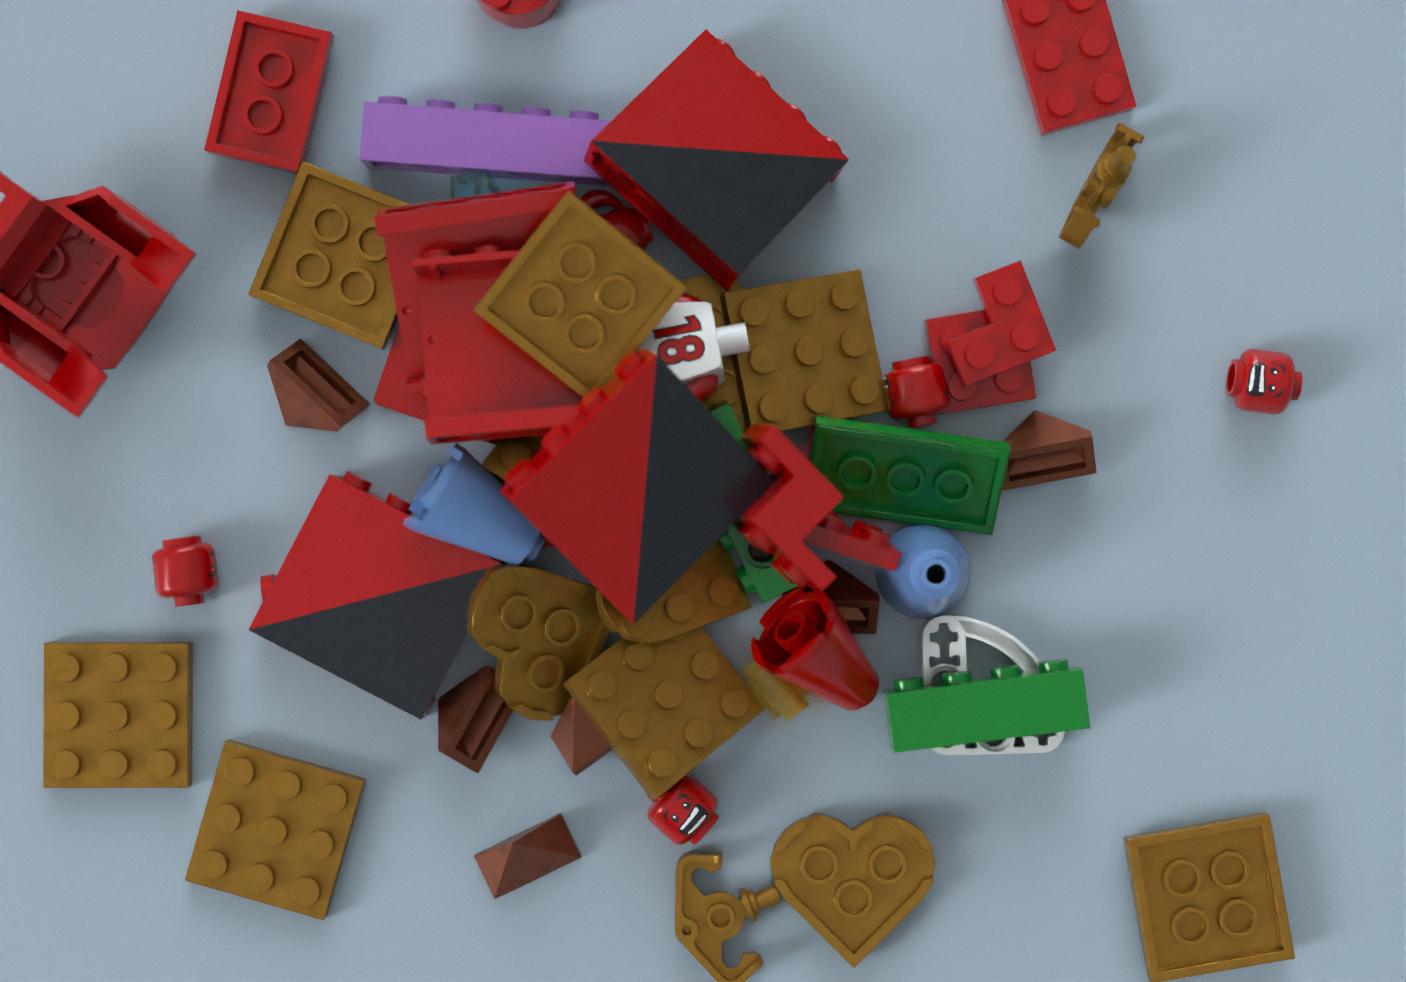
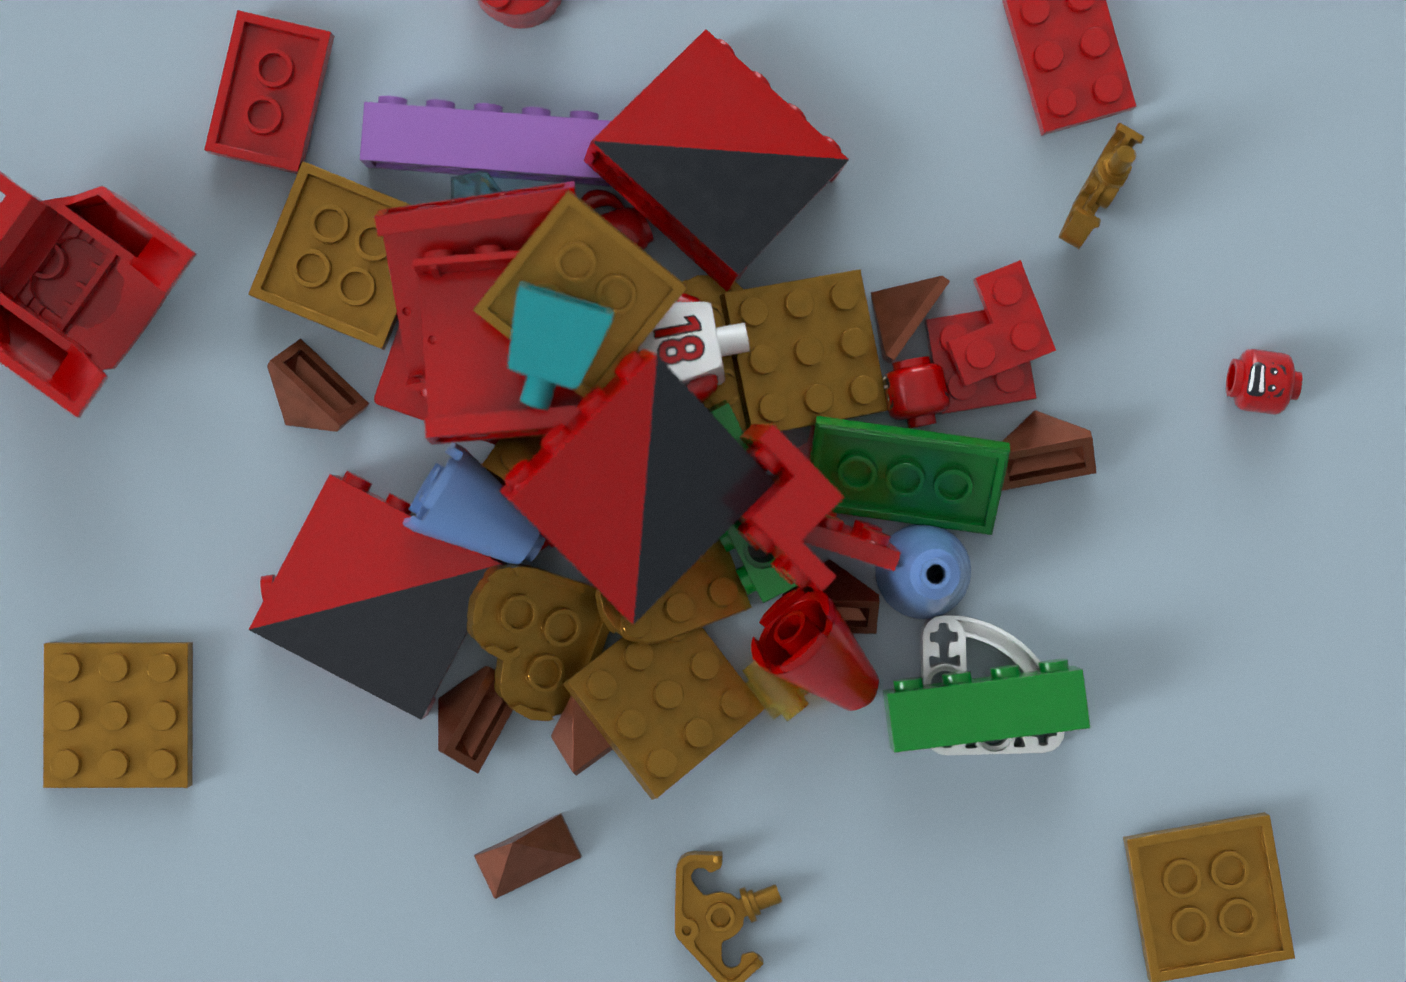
red head [152,536,219,607] -> none
pearl gold plate [185,739,366,920] -> none
red head [647,773,719,845] -> none
pearl gold plate [770,812,936,968] -> none
none -> teal torso [508,281,613,410]
none -> copper slope [871,276,950,364]

